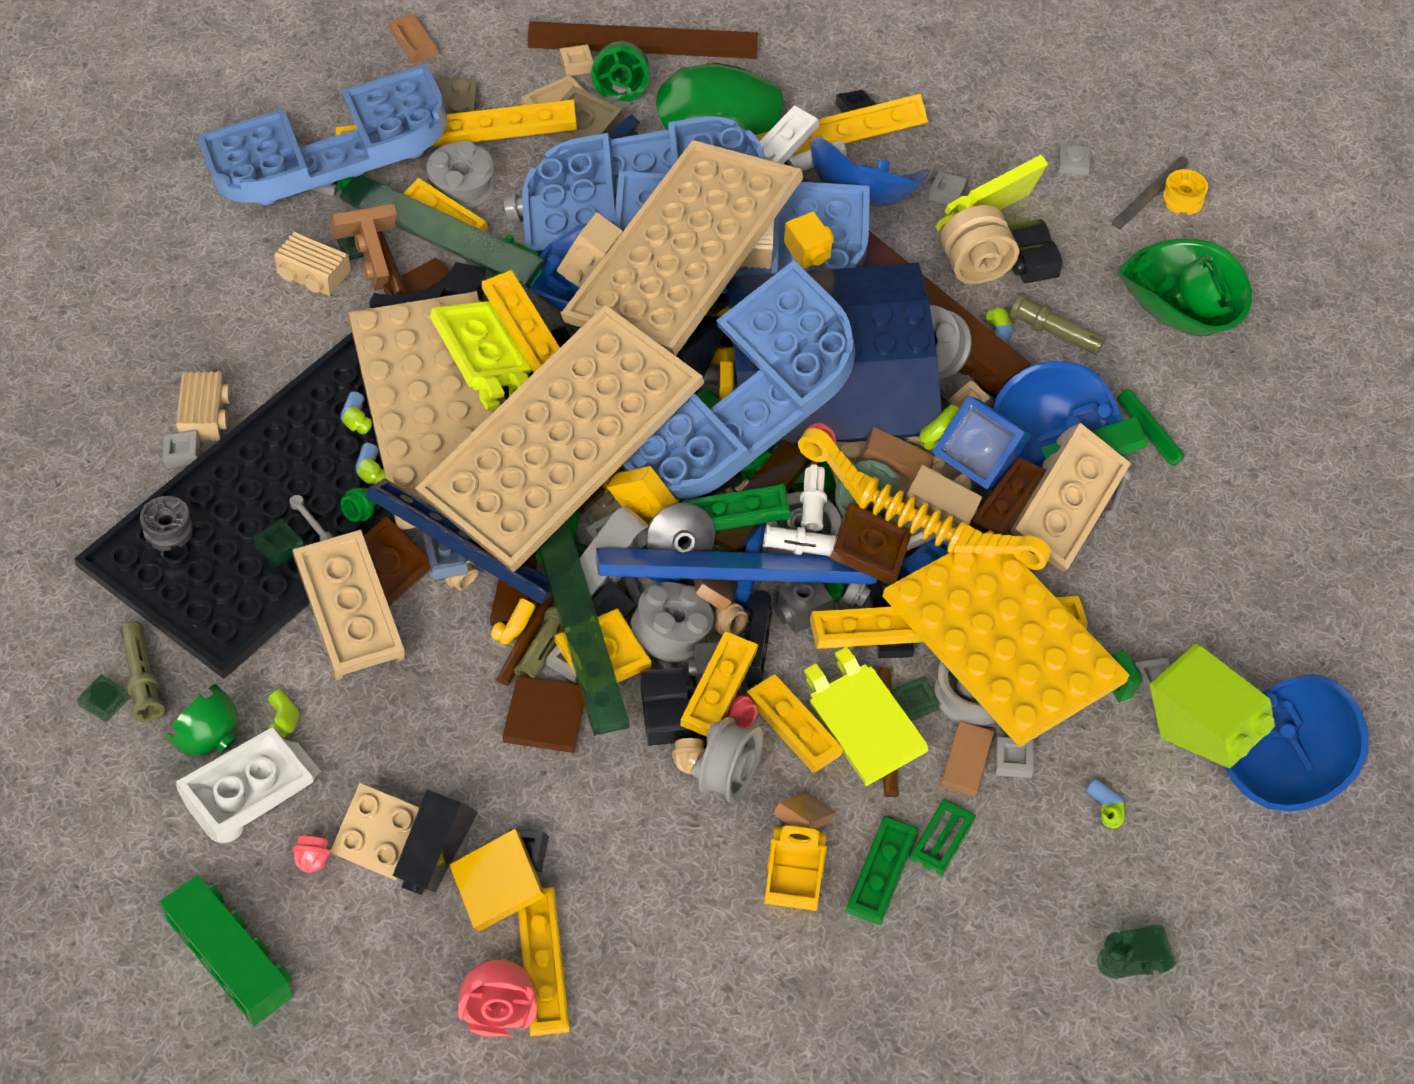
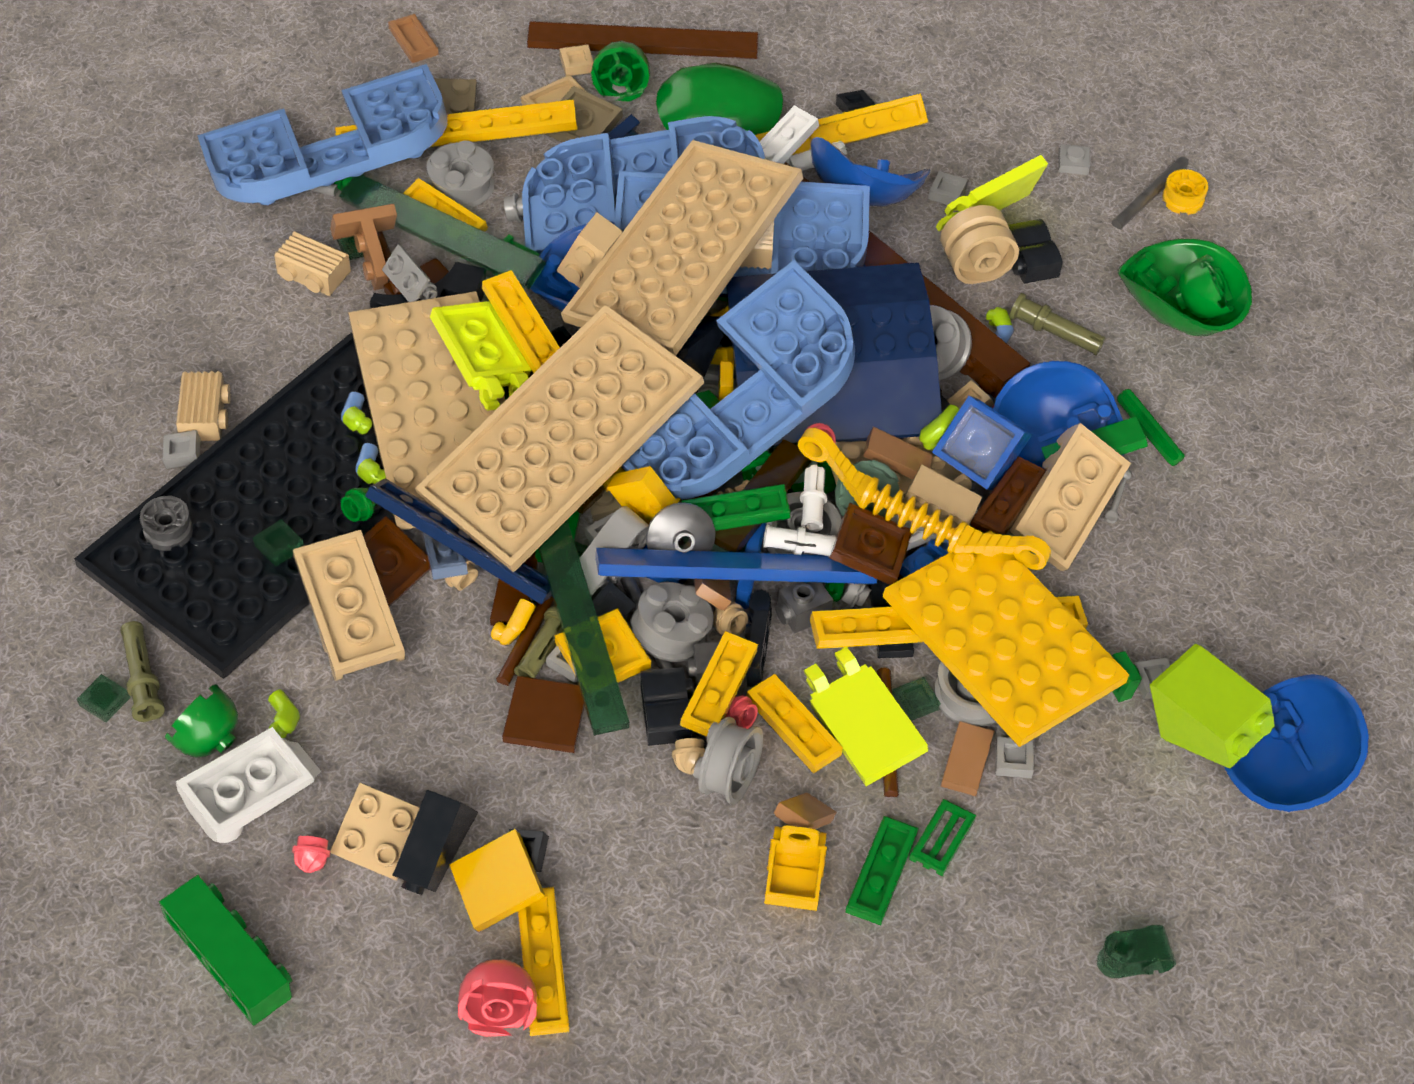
light grey hinge [290,495,334,541] -> none
yellow brick [784,211,834,269] -> none
arm [1086,778,1125,829] -> none
none -> light grey hinge [382,244,437,302]

